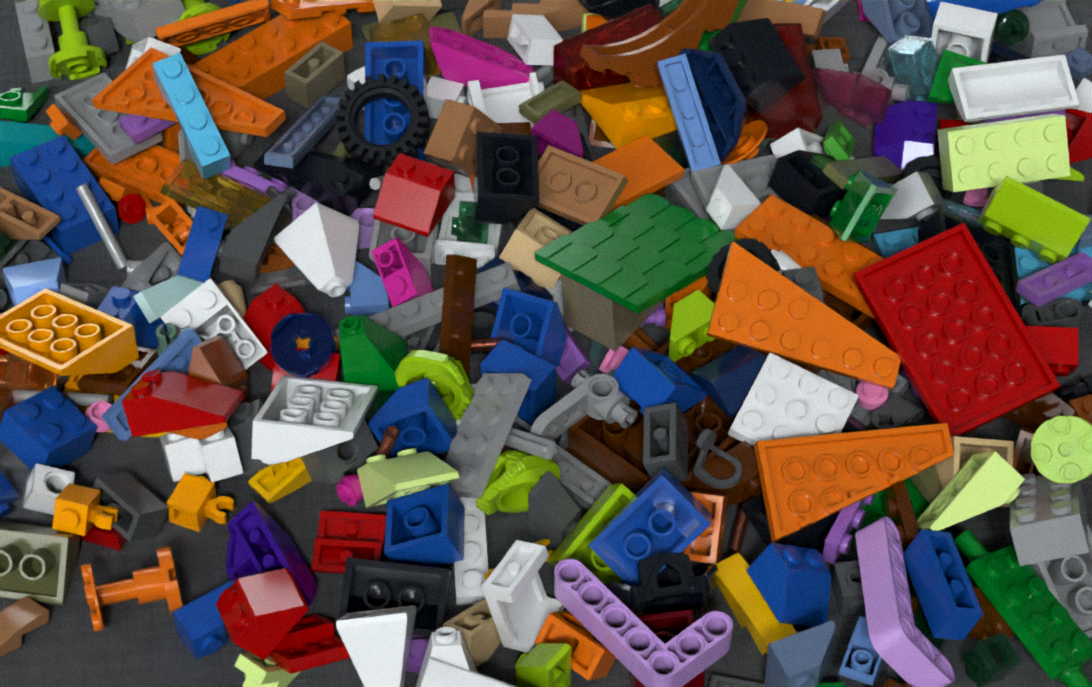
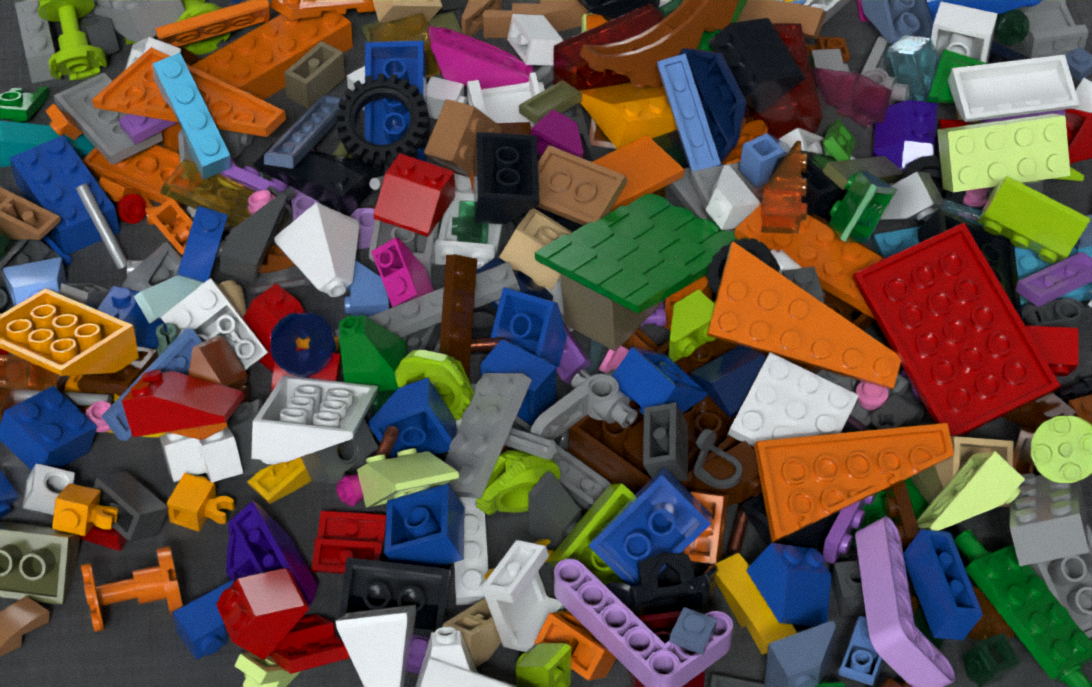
none -> bright pink plate [248,190,276,215]
none -> sand blue plate [670,607,717,655]
none -> medium blue slope [739,133,795,188]
none -> clear orange slope [761,141,807,234]

